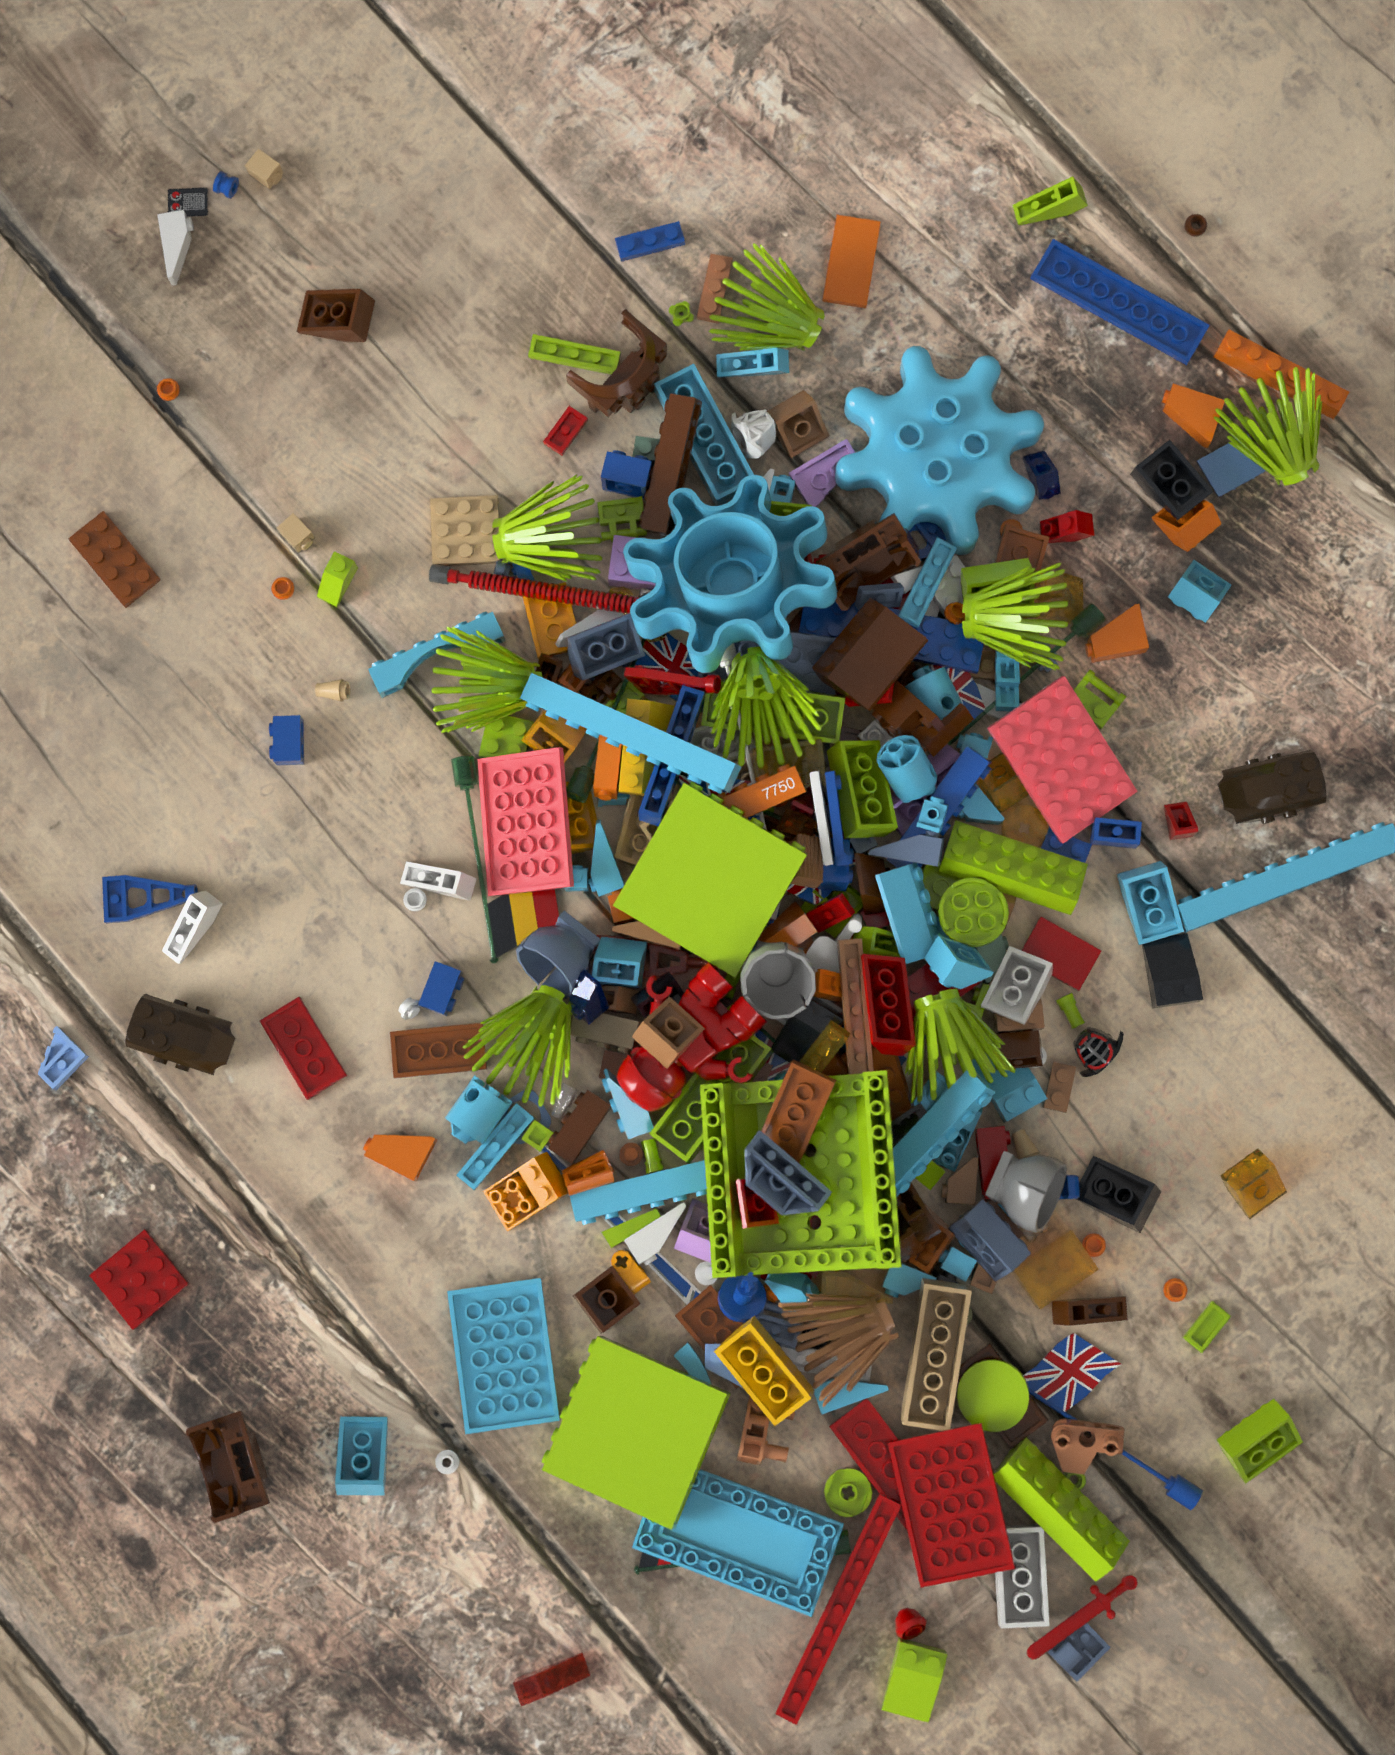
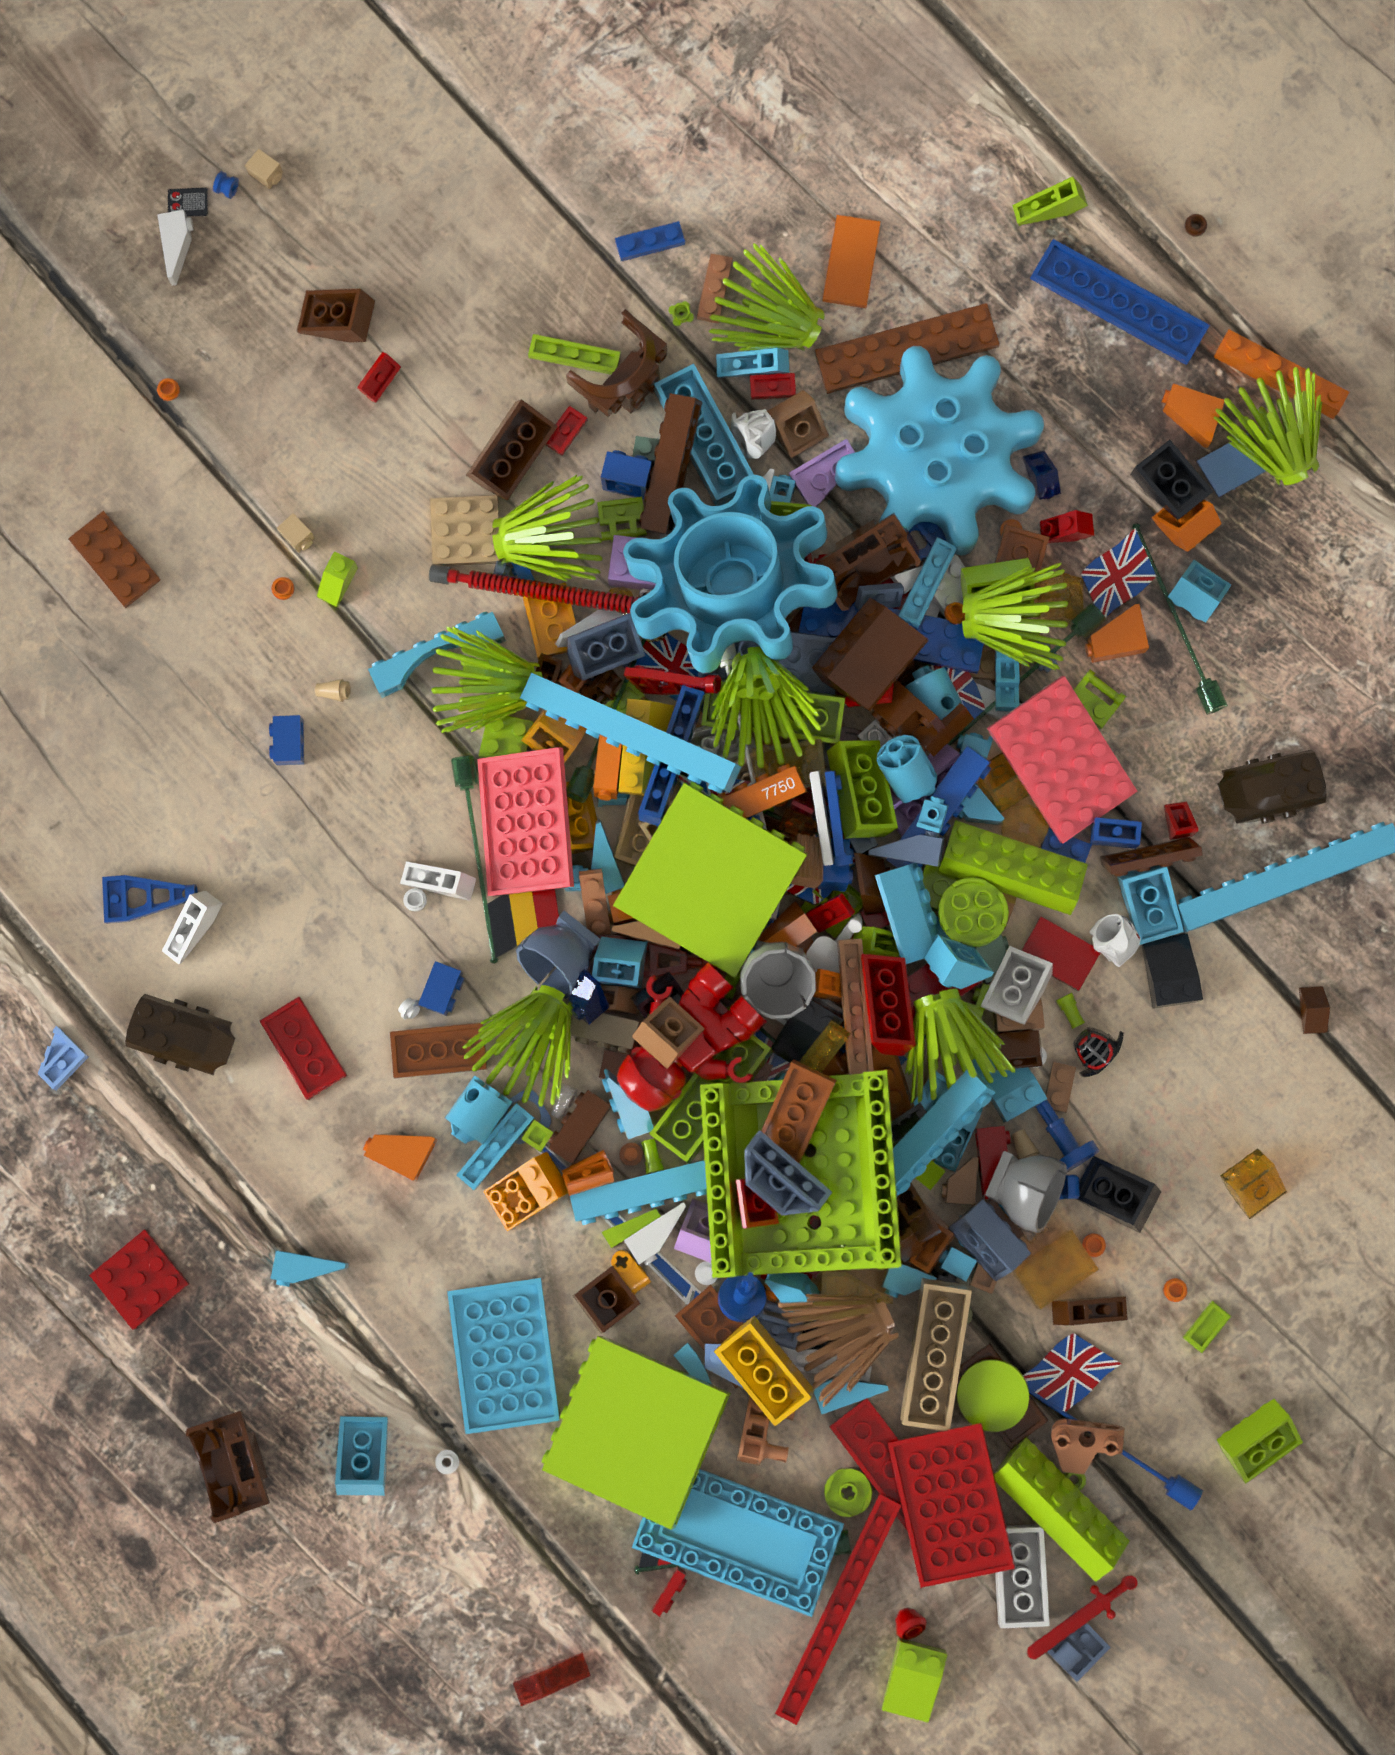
none -> medium azure slope [270,1251,349,1287]
none -> red plate [357,352,401,403]
none -> reddish brown slope [466,399,558,500]
none -> nougat plate [579,869,611,936]
none -> red plate [652,1567,687,1617]
none -> red plate [750,373,796,400]
none -> dark orange plate [815,303,1000,394]
none -> blue piece [1035,1100,1100,1172]
none -> flag [1081,523,1228,715]
none -> white piece [1089,914,1141,967]
none -> reddish brown plate [1100,837,1203,877]
none -> reddish brown slope [1299,986,1330,1034]

